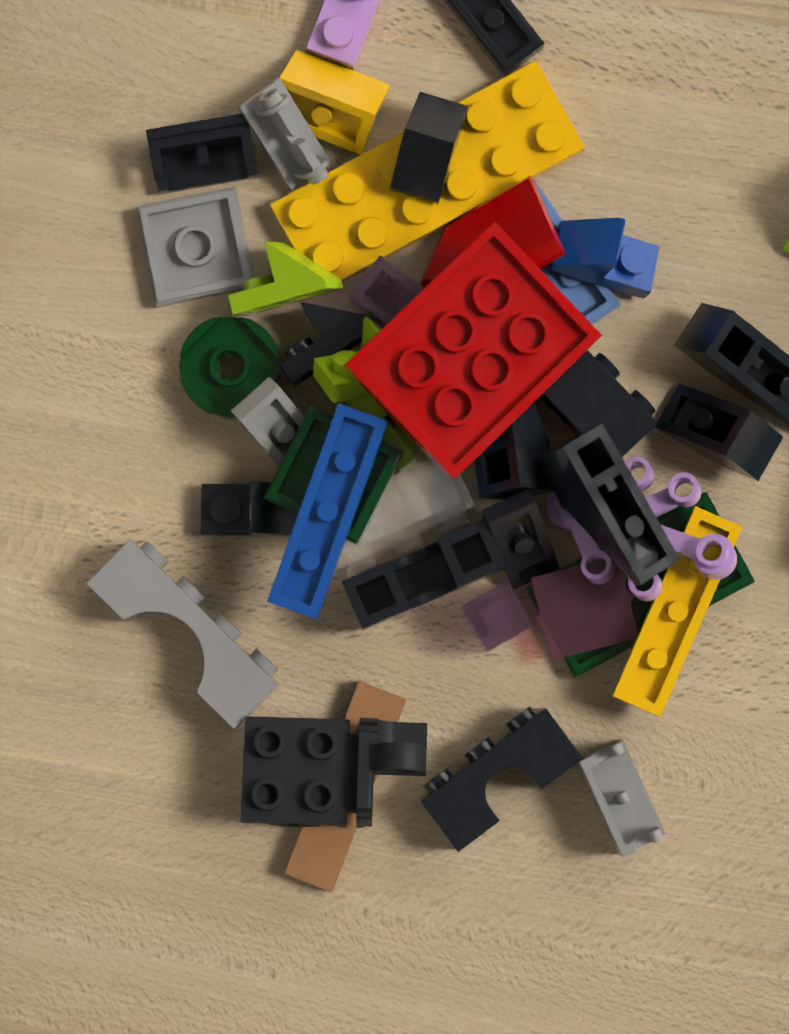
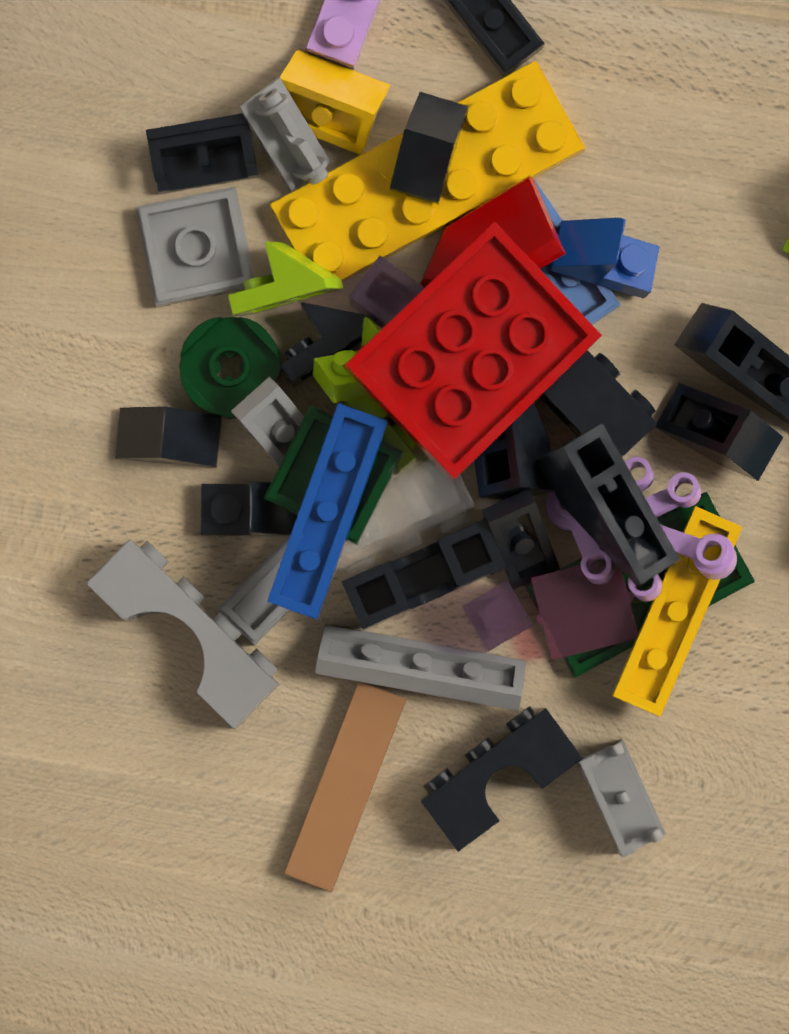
black plate [241,716,427,828] -> none
none -> black slope [115,406,222,468]
none -> light grey tile [218,536,290,645]
none -> light grey plate [315,624,526,711]

